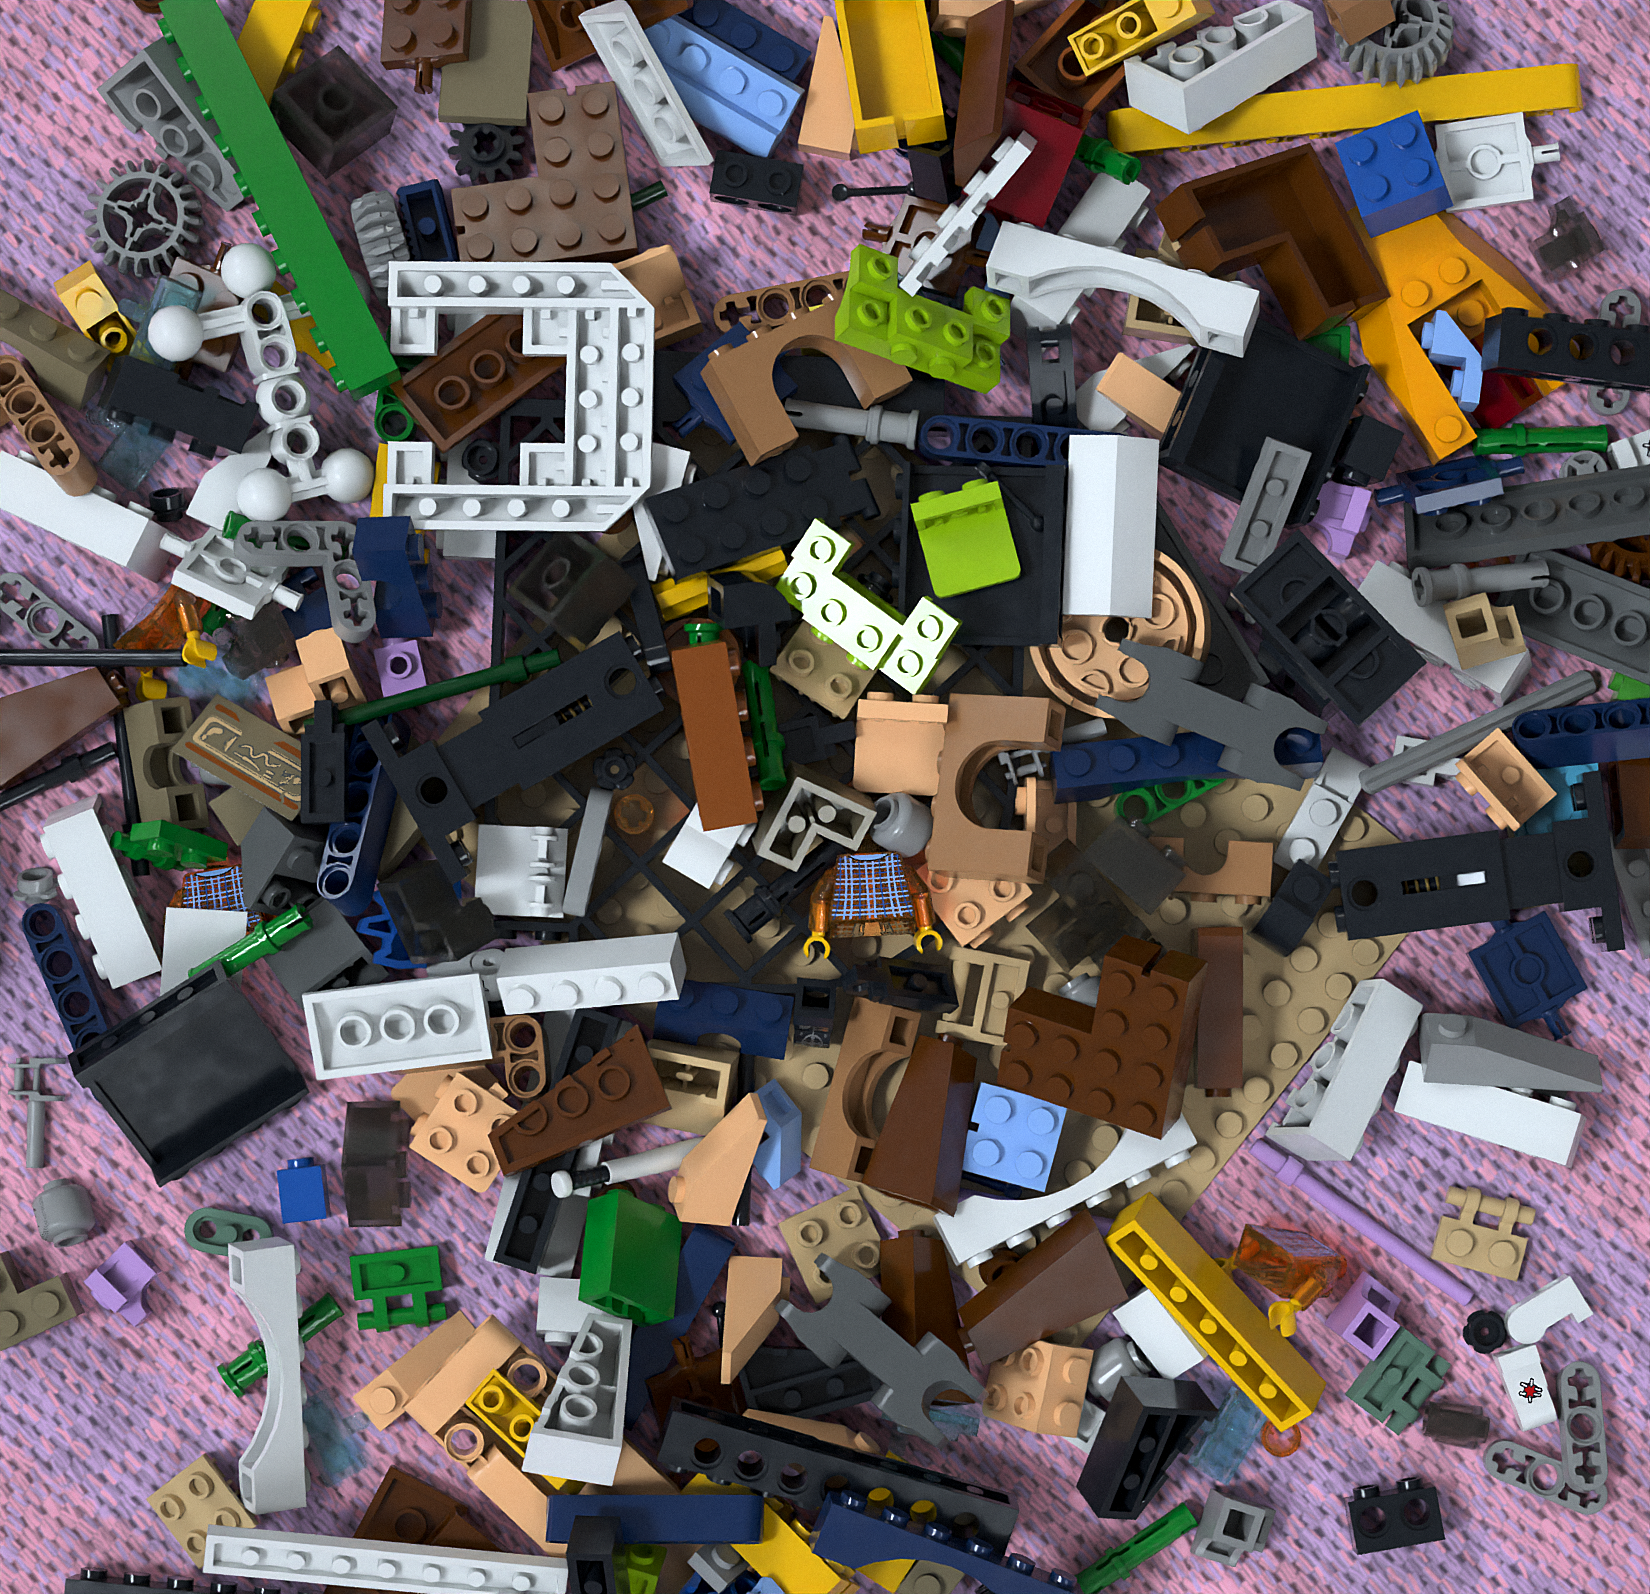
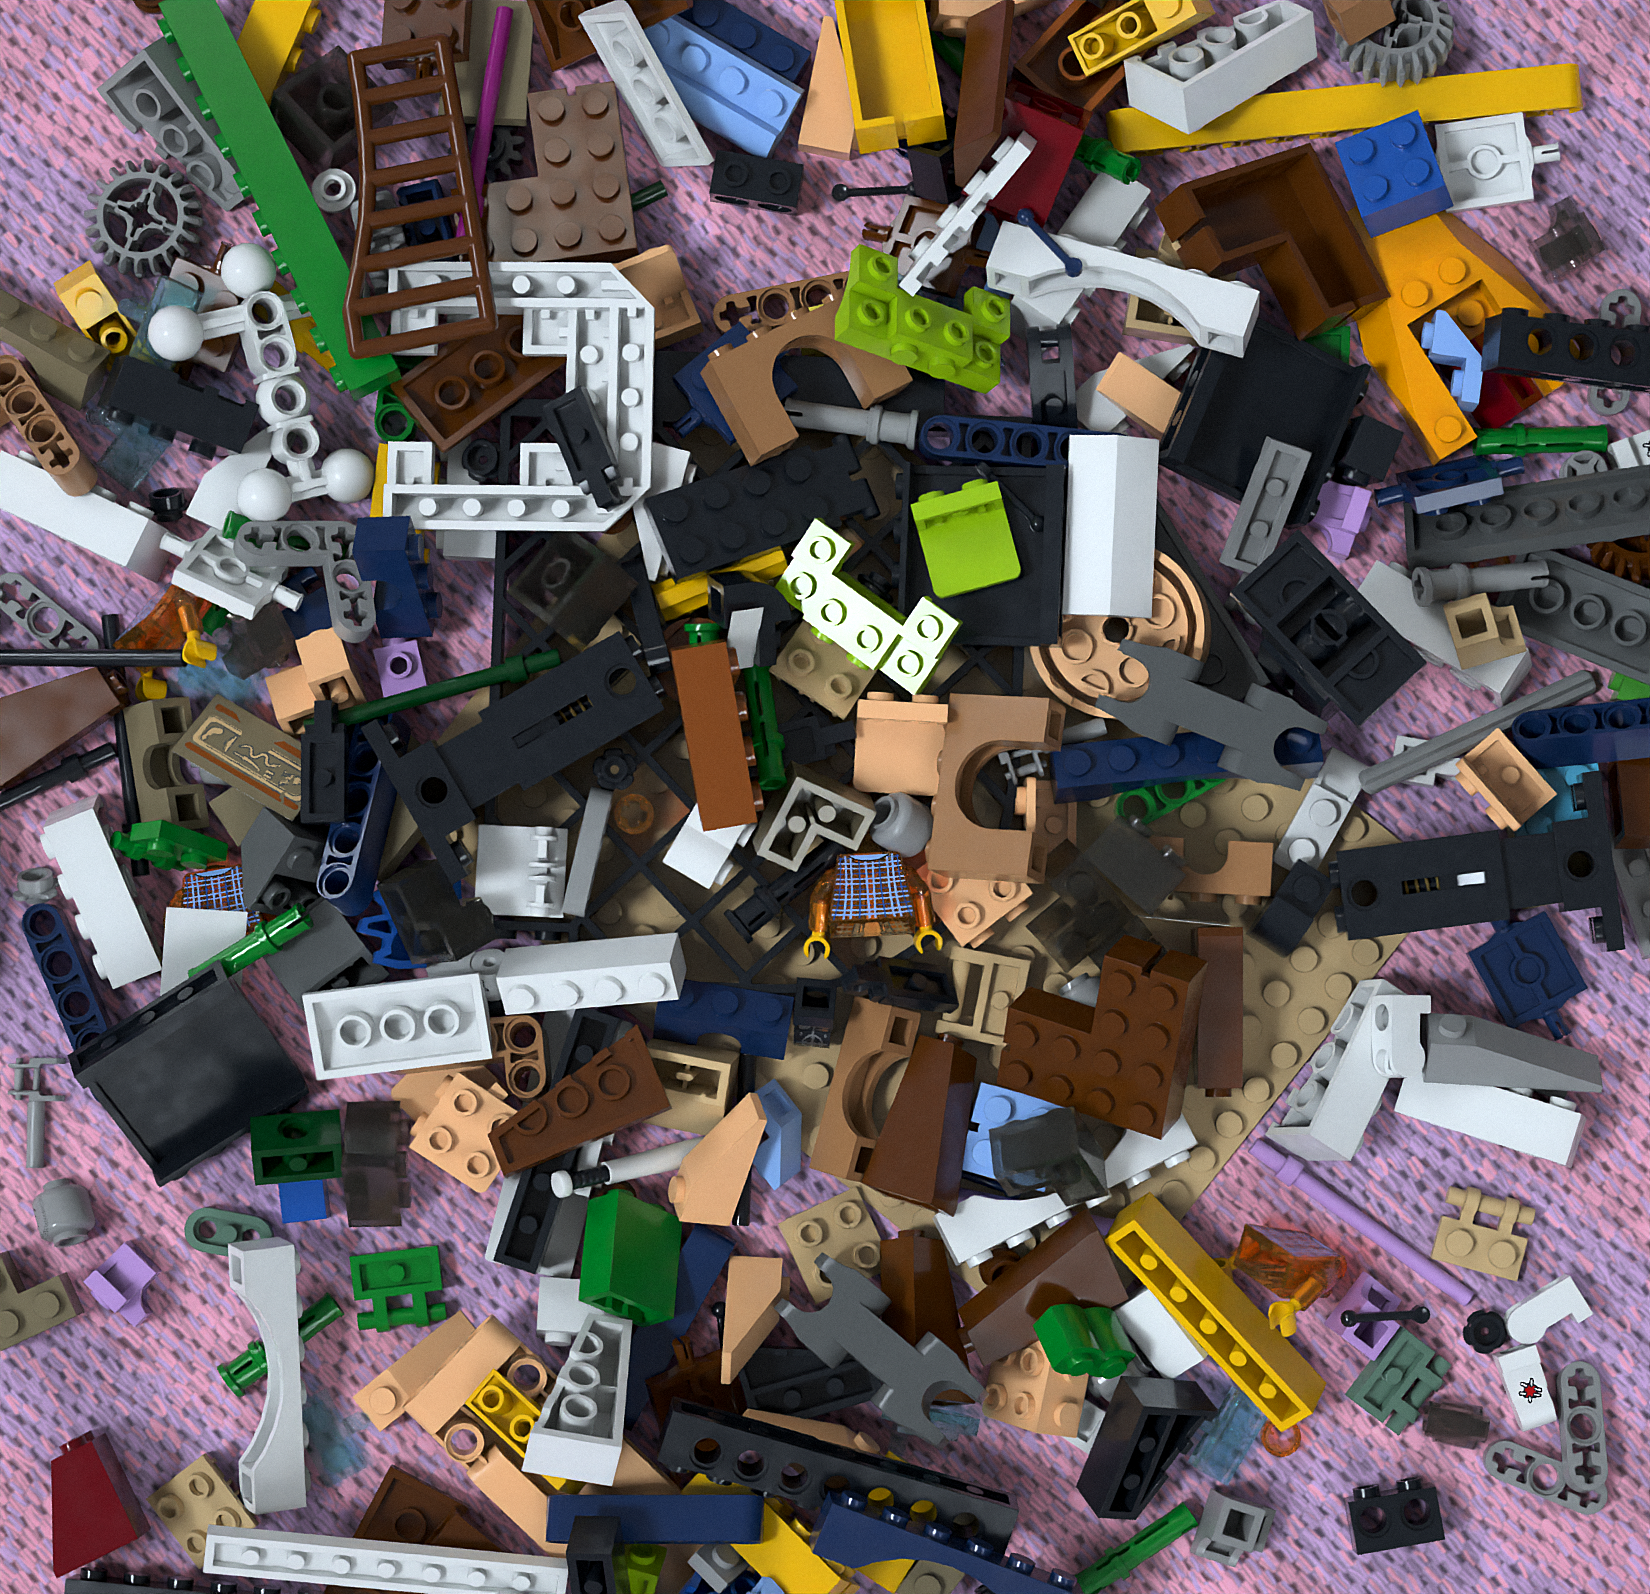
none -> dark red slope [51,1430,151,1578]
none -> dark green brick [250,1109,345,1186]
none -> white plate [312,169,357,213]
none -> reddish brown bar [342,33,499,360]
none -> magenta bar [456,6,514,237]
none -> black hinge [543,385,624,512]
none -> white sticker [726,607,764,669]
none -> clear smoke brick [989,1106,1109,1207]
none -> dark blue hinge [1017,208,1083,277]
none -> green brick [1033,1304,1136,1379]
none -> white sticker [1137,915,1230,926]
none -> black hinge [1340,1305,1430,1327]
none -> white leg [1371,994,1431,1078]

